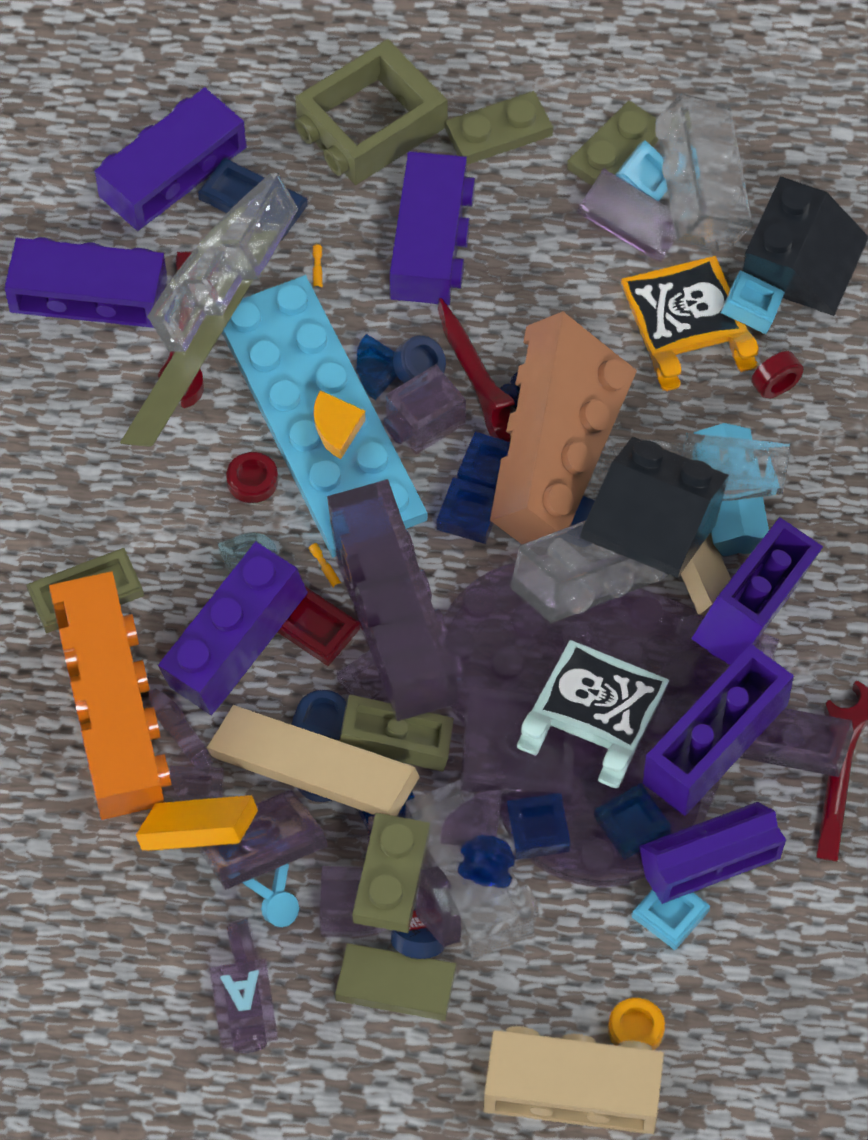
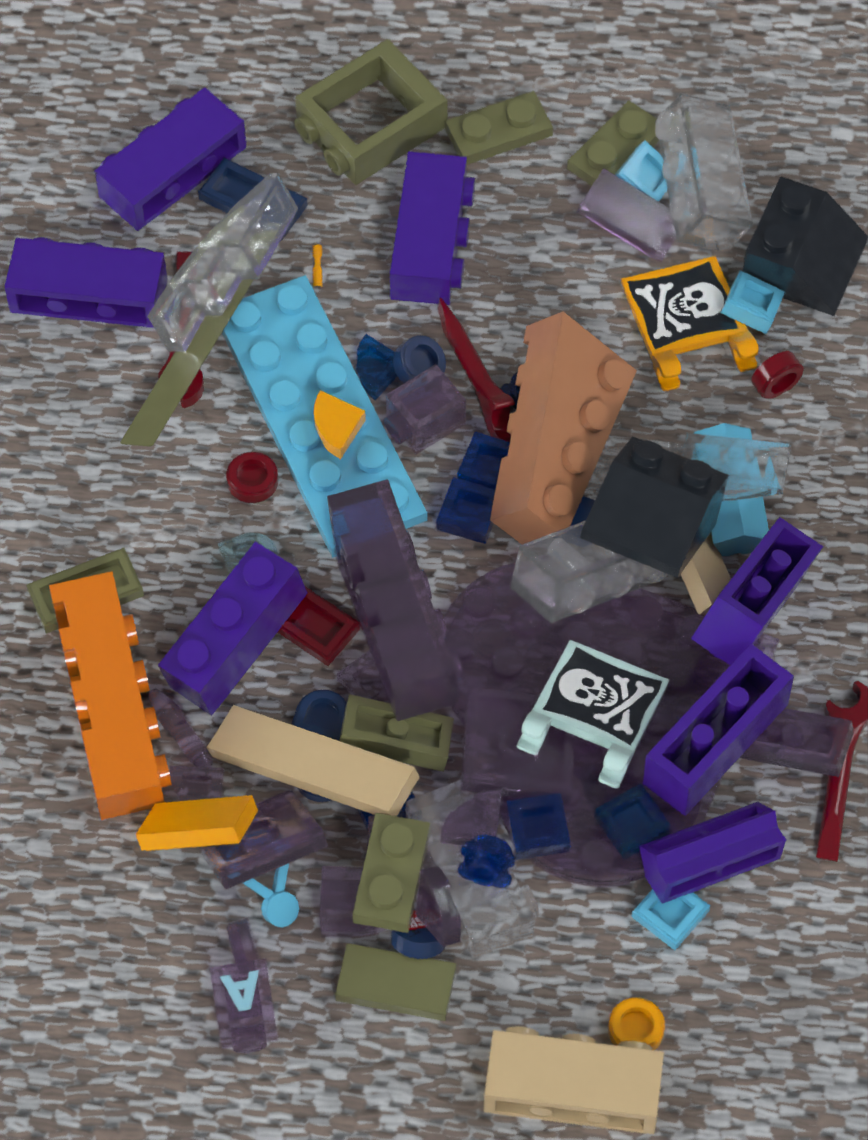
light orange piece [309,543,341,588] -> none

